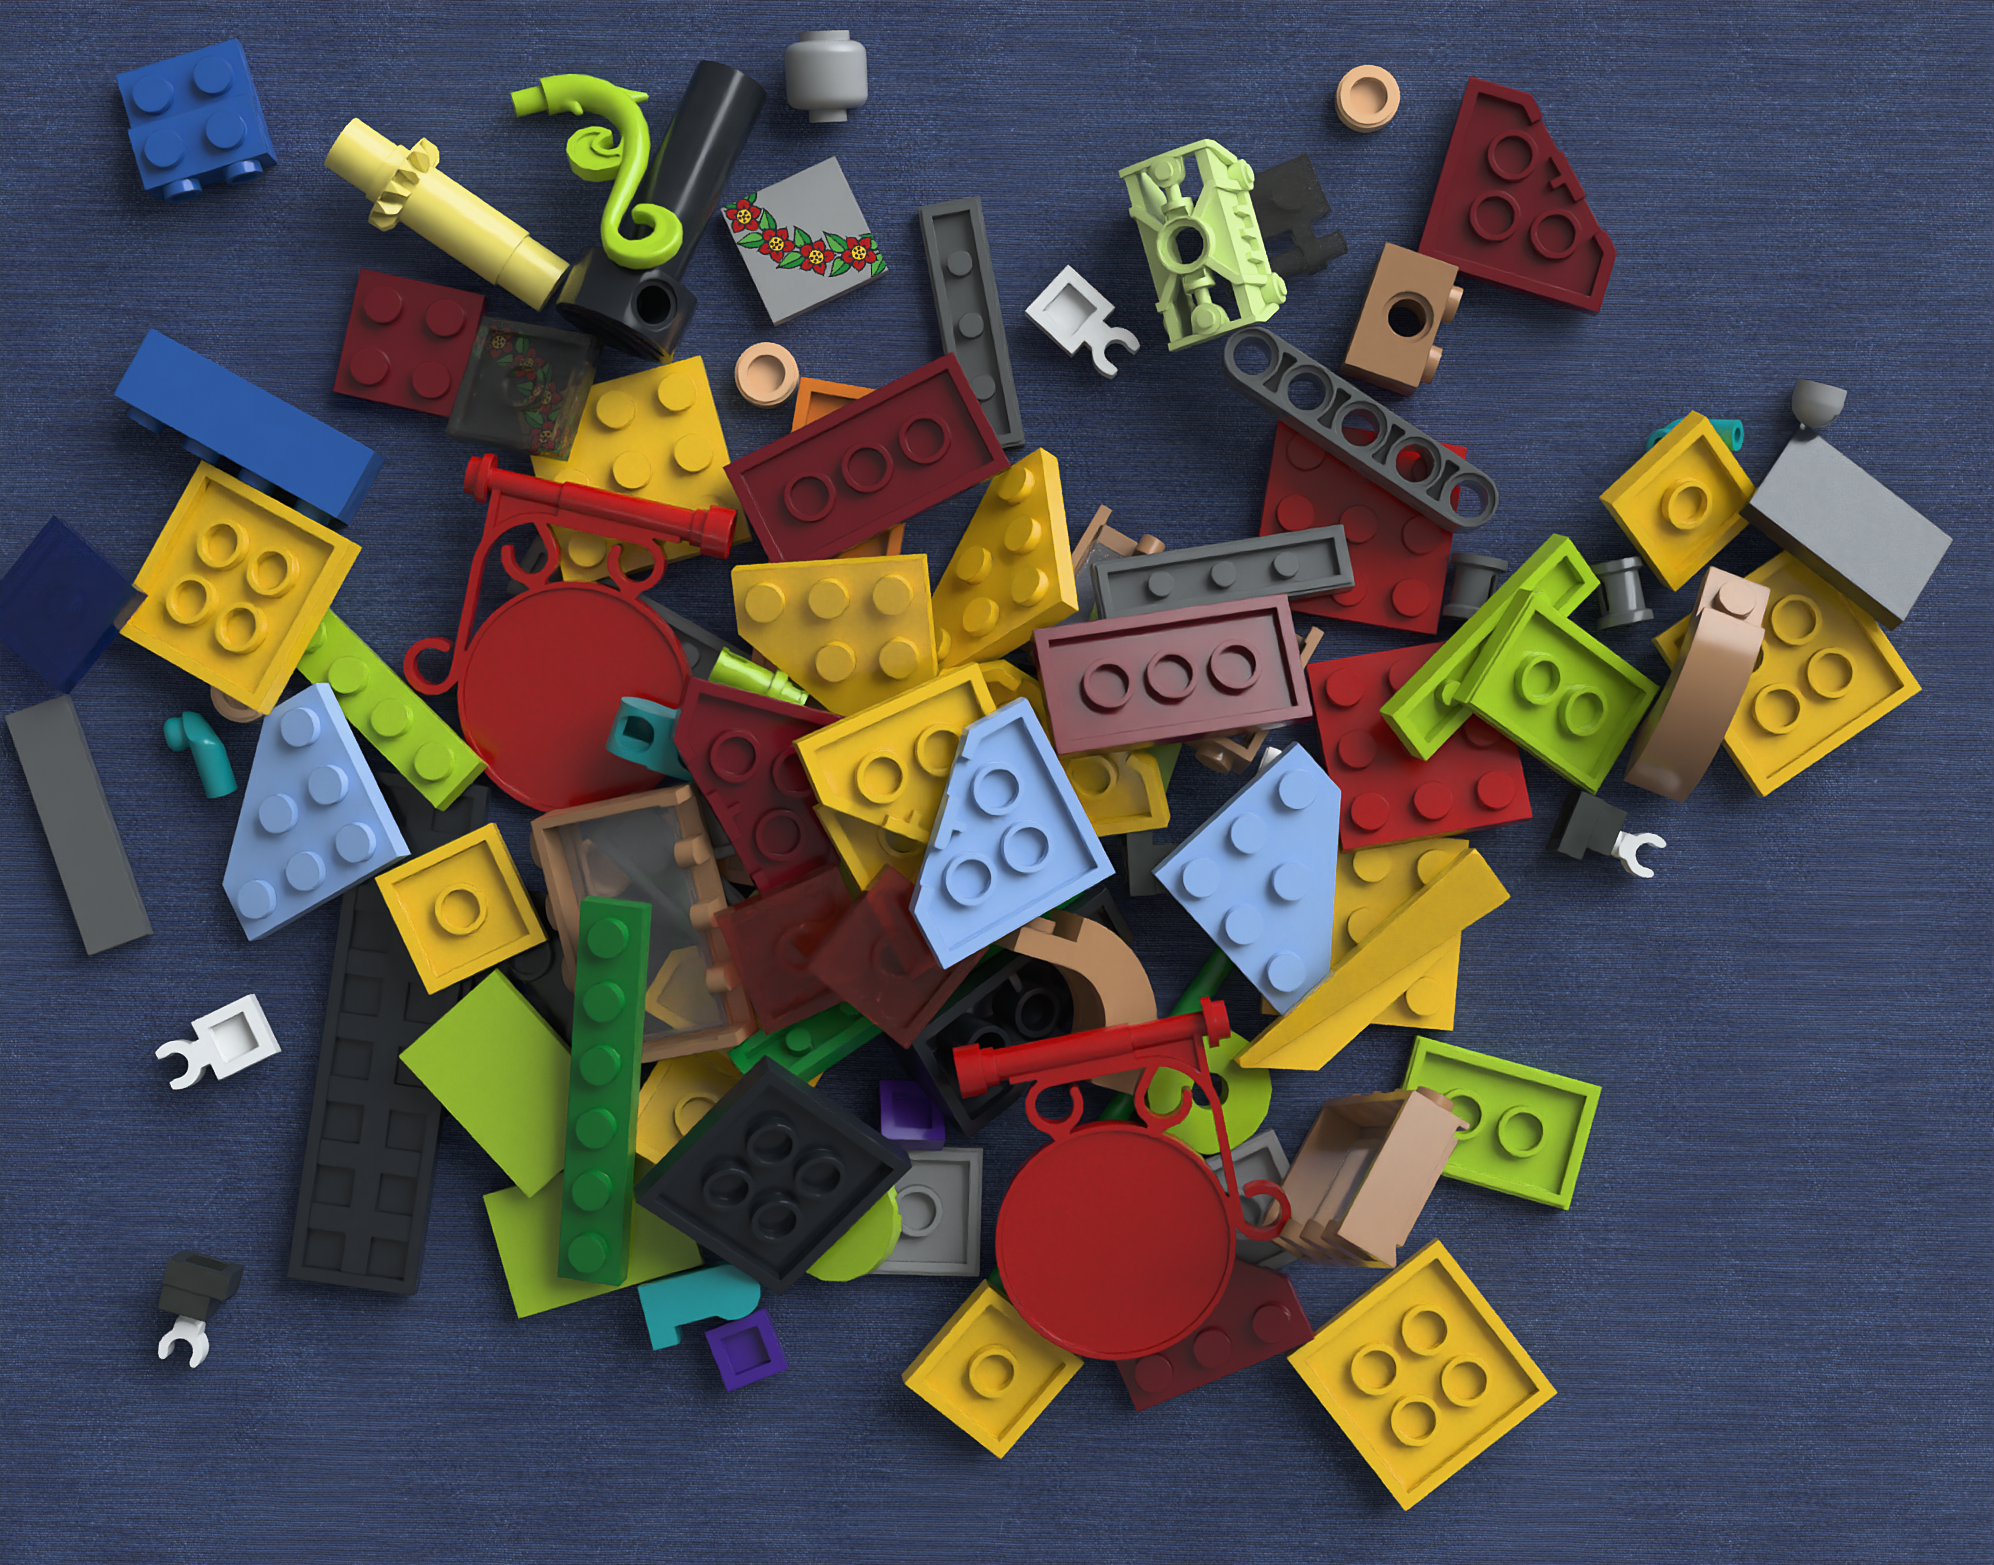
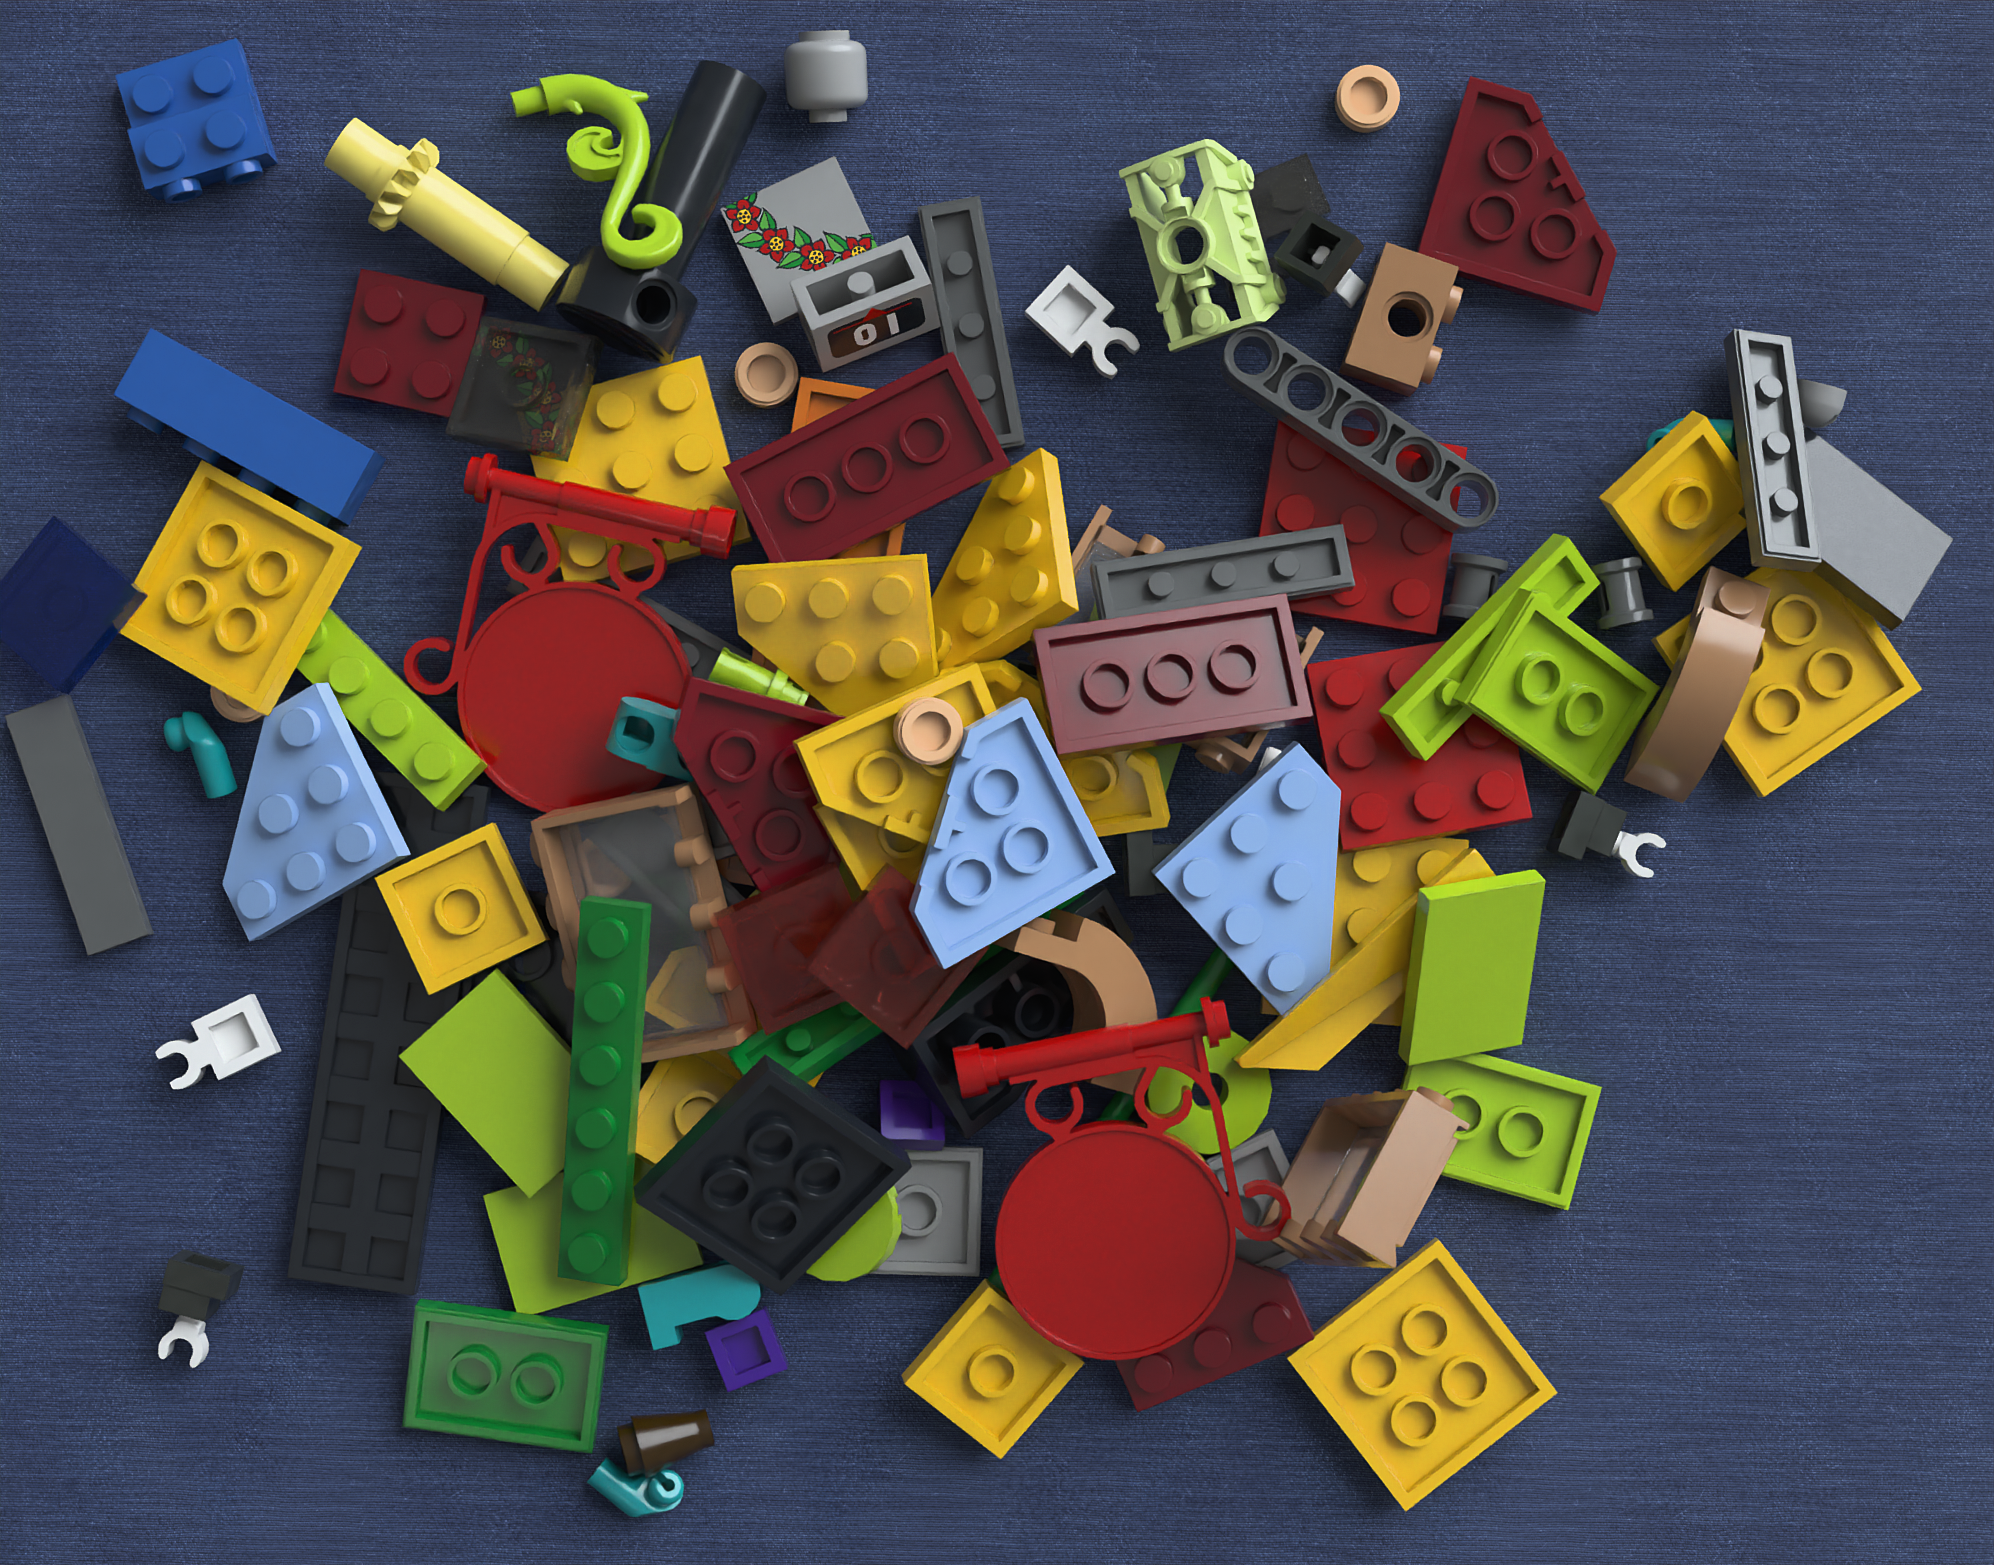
none -> green tile [402,1298,610,1454]
none -> teal arm [587,1457,684,1518]
none -> dark brown cone [616,1409,715,1479]
none -> light grey brick [789,235,941,373]
none -> light nougat tile [893,697,963,765]
none -> pearl dark grey piece [1274,209,1367,308]
none -> lime tile [1398,869,1546,1066]
none -> tile [1723,329,1822,573]

